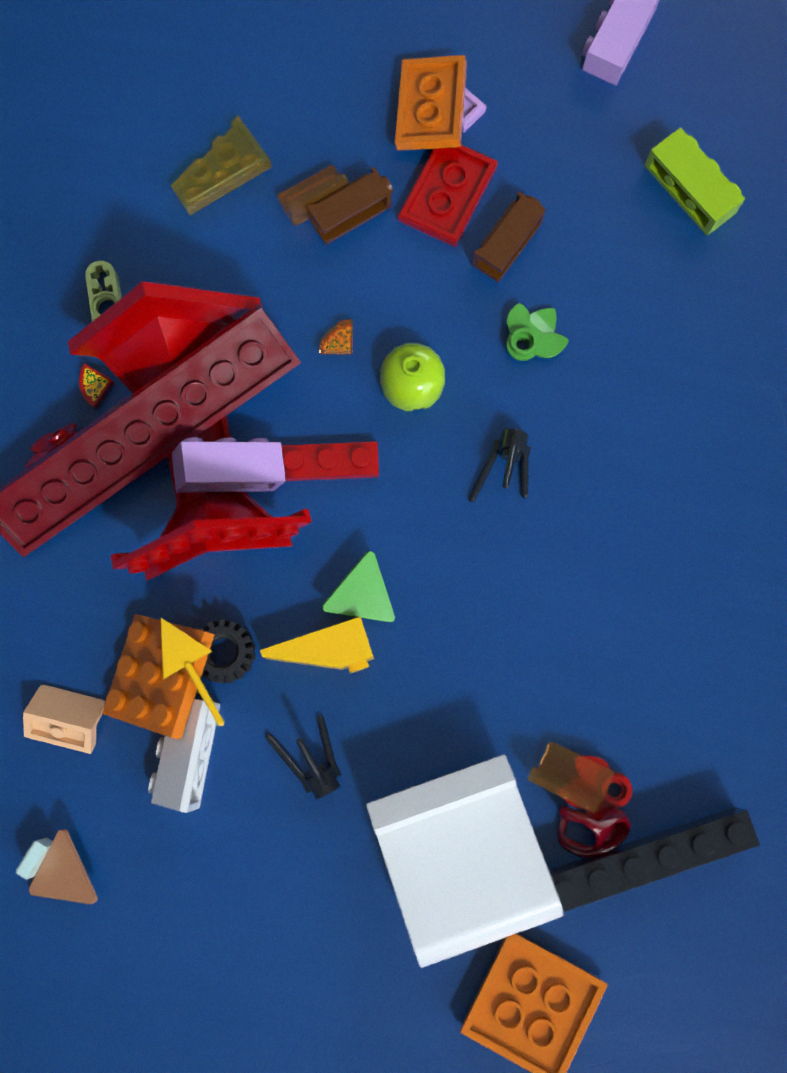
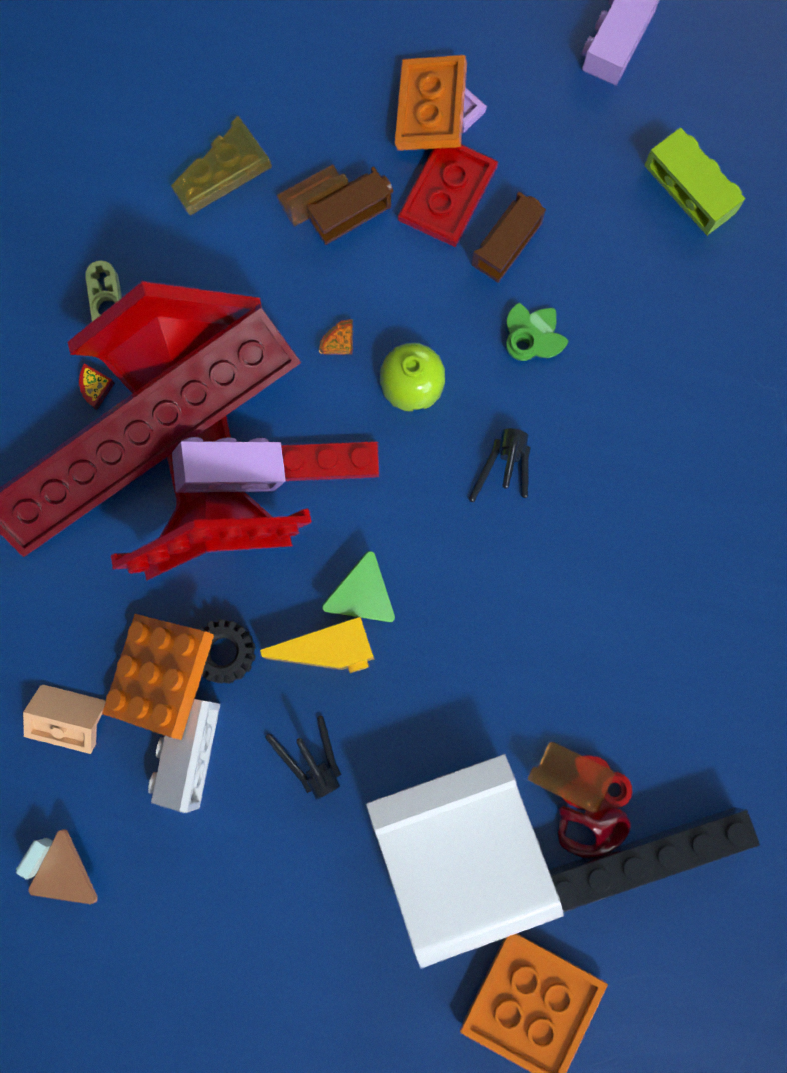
red plate [24,423,77,469] -> none
yellow piece [161,618,224,726] -> none

